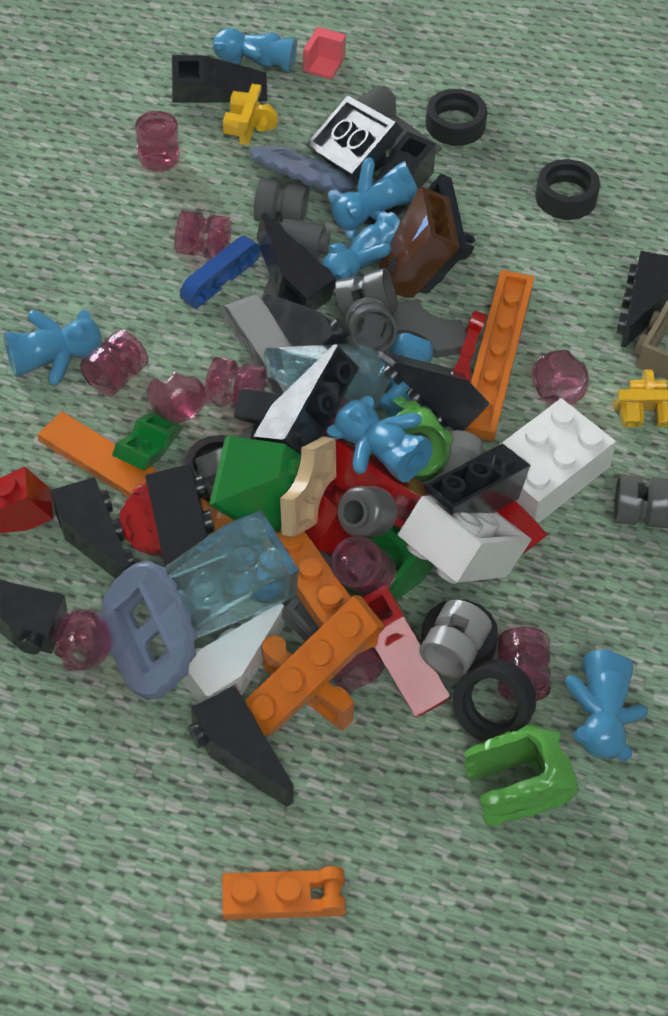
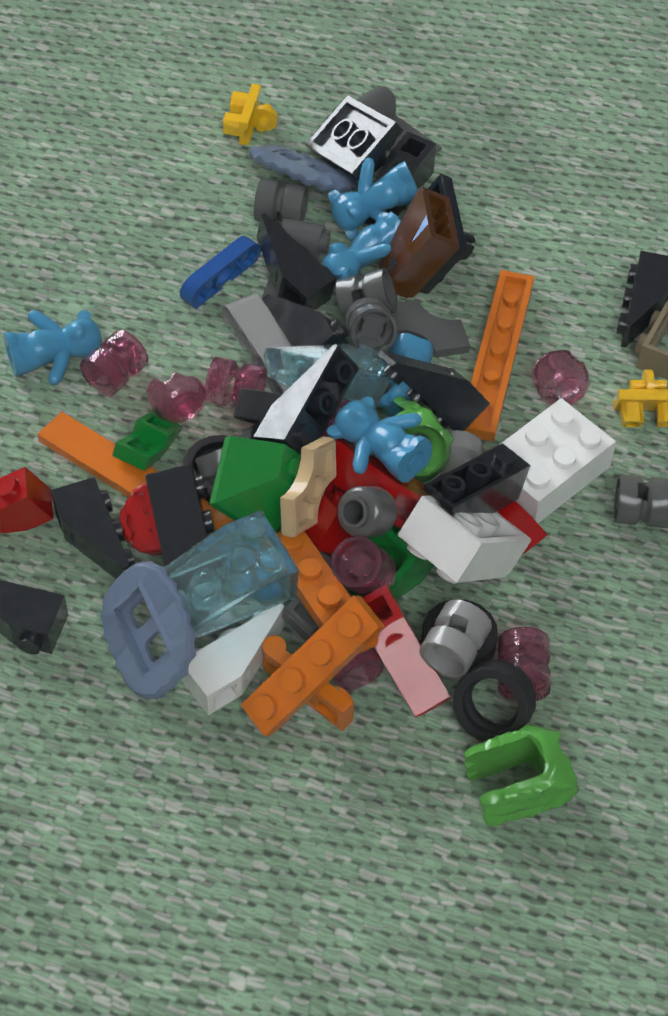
clear pink hair [54,609,112,671] -> none
clear pink wheel [135,111,180,172] -> none
black slope [172,55,268,103] -> none
clear pink wheel [175,210,232,259] -> none
black slope [188,687,294,807] -> none
dark azure piece [213,28,297,73] -> none
orange plate [222,866,347,920] -> none
coral panel [303,27,346,79] -> none
black tyre [426,89,487,146] -> none
red piece [453,310,486,383] -> none
black tyre [535,159,601,220] -> none
dark azure piece [565,650,648,761] -> none

